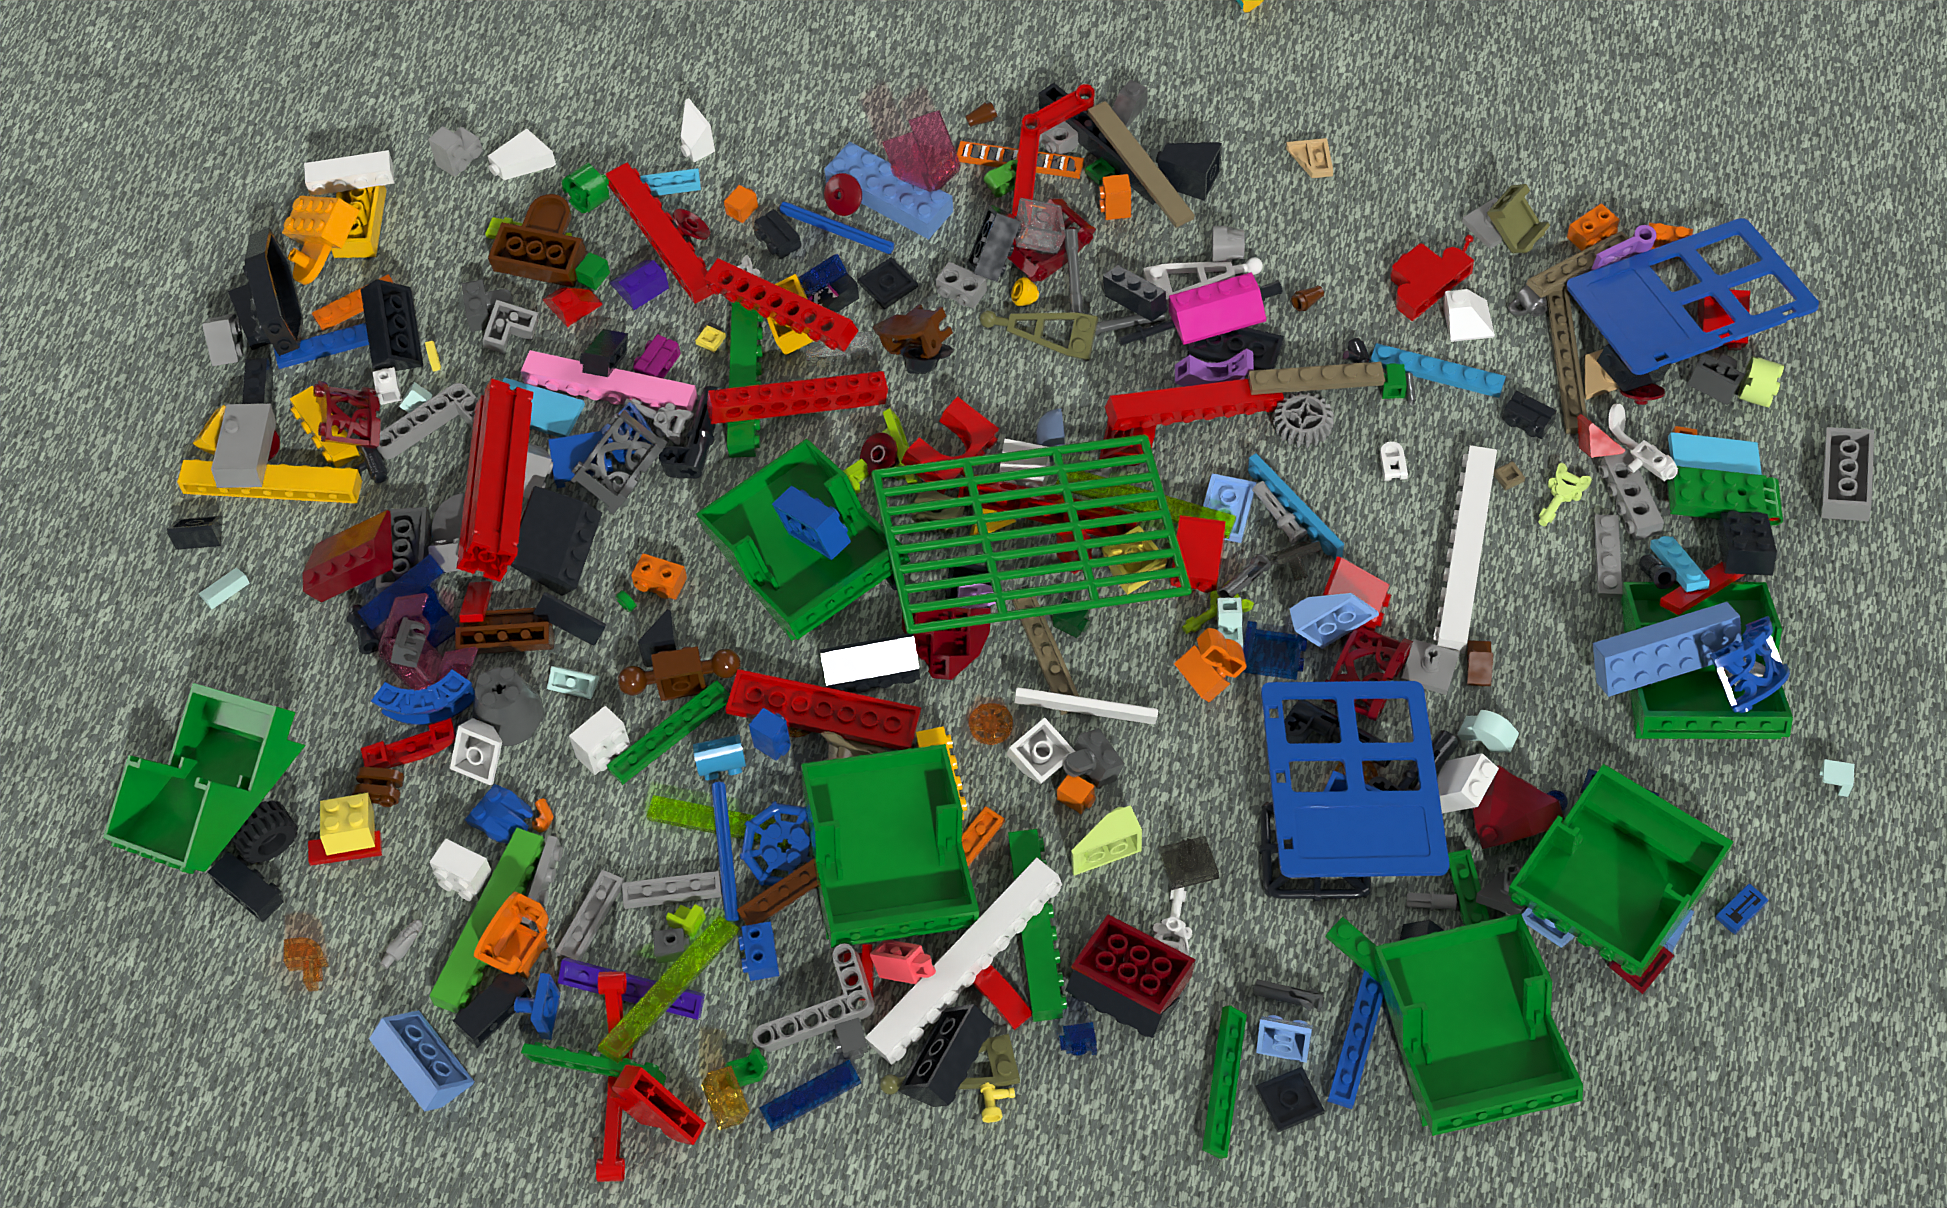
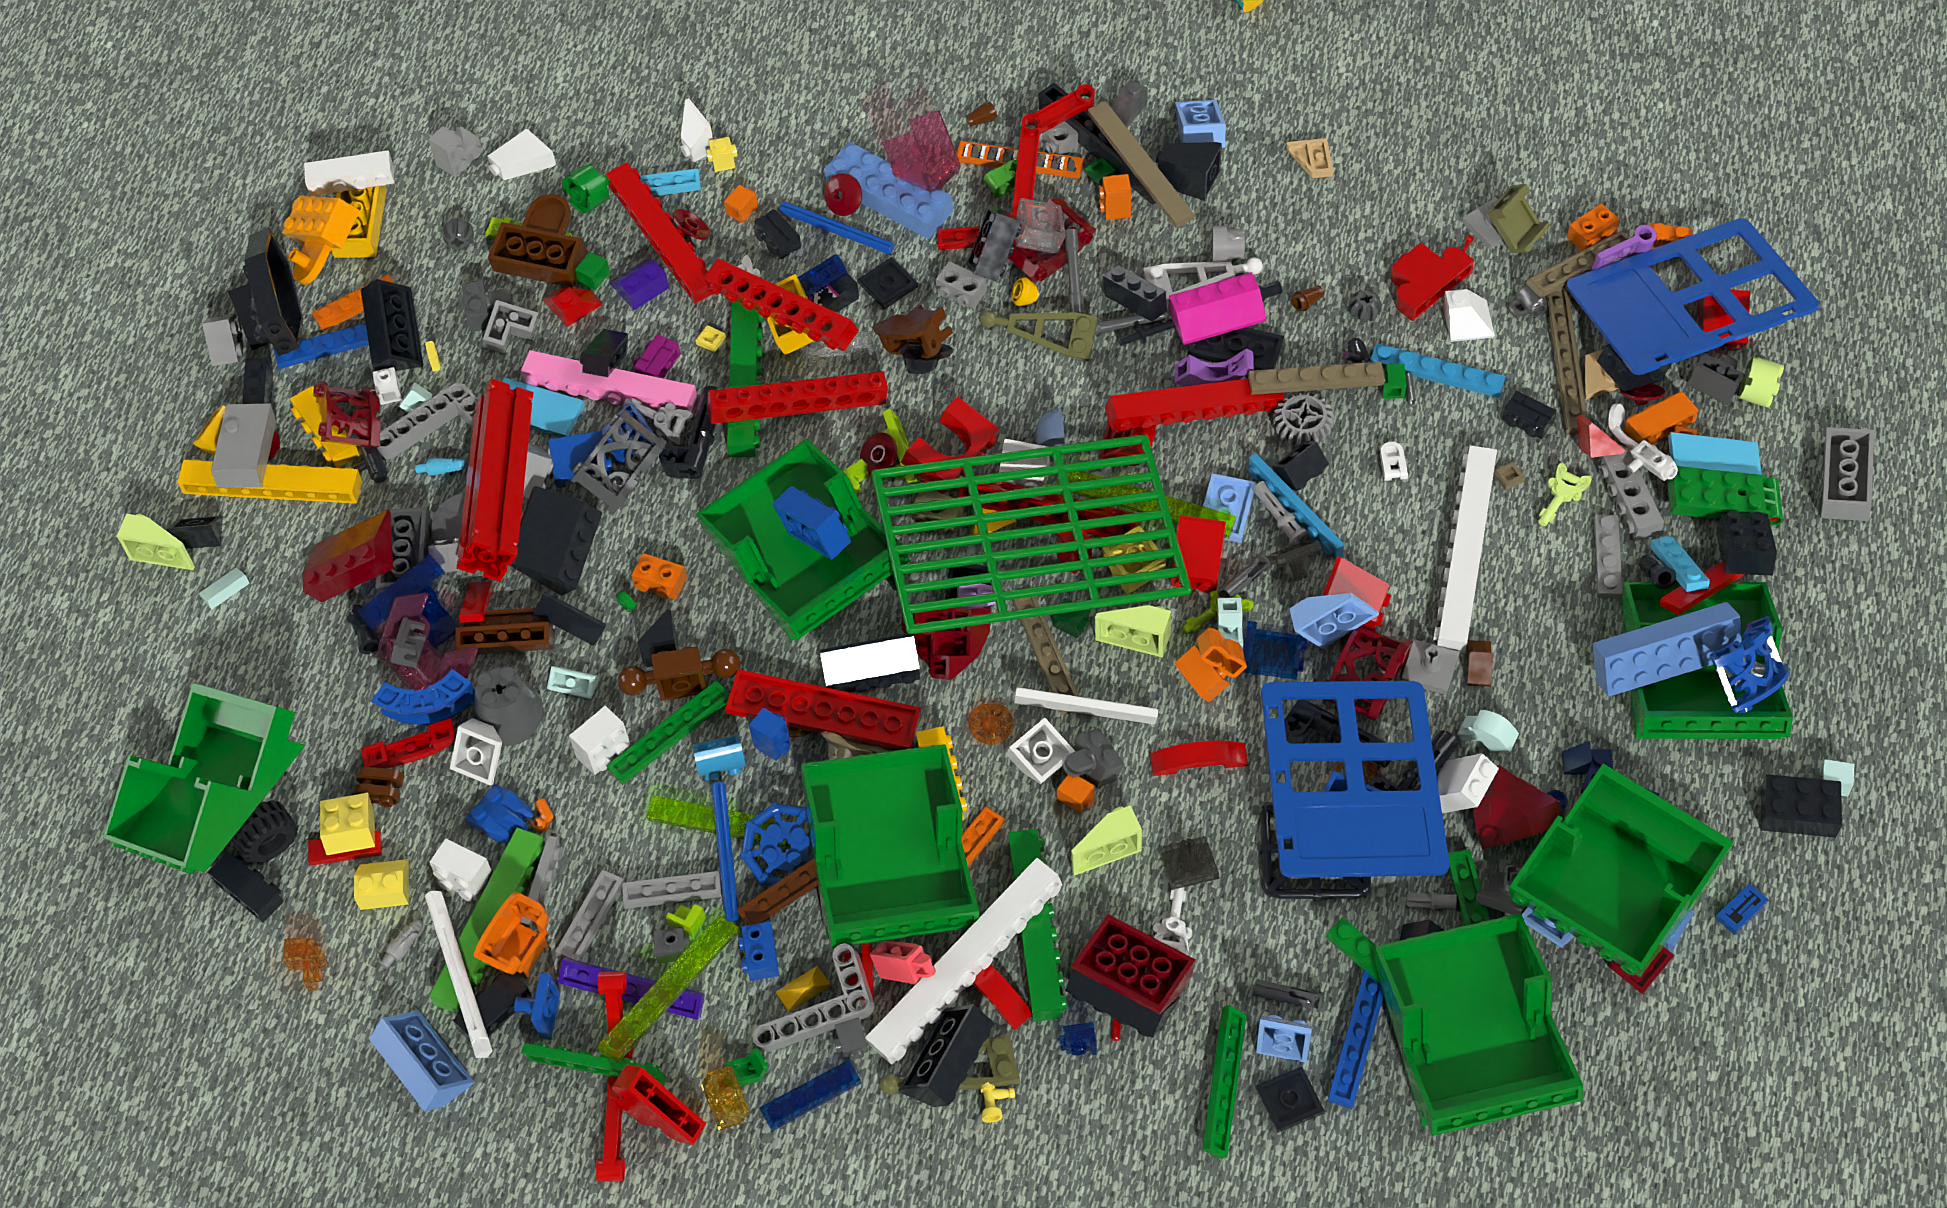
none -> yellowish green slope [117,514,195,570]
none -> light yellow slope [354,859,409,910]
none -> medium azure piece [415,458,469,476]
none -> white piece [425,891,492,1058]
none -> dark grey piece [442,218,474,250]
none -> light yellow brick [706,137,738,172]
none -> yellow slope [776,966,831,1012]
none -> red tile [937,226,981,250]
none -> yellowish green slope [1095,605,1171,658]
none -> red piece [1111,1017,1121,1041]
none -> red slope [1150,740,1248,776]
none -> light blue slope [1175,100,1226,148]
none -> black brick [1272,441,1329,491]
none -> dark grey piece [1349,289,1382,322]
none -> dark blue slope [1562,741,1614,775]
none -> orange brick [1624,391,1698,445]
none -> black brick [1761,774,1842,838]

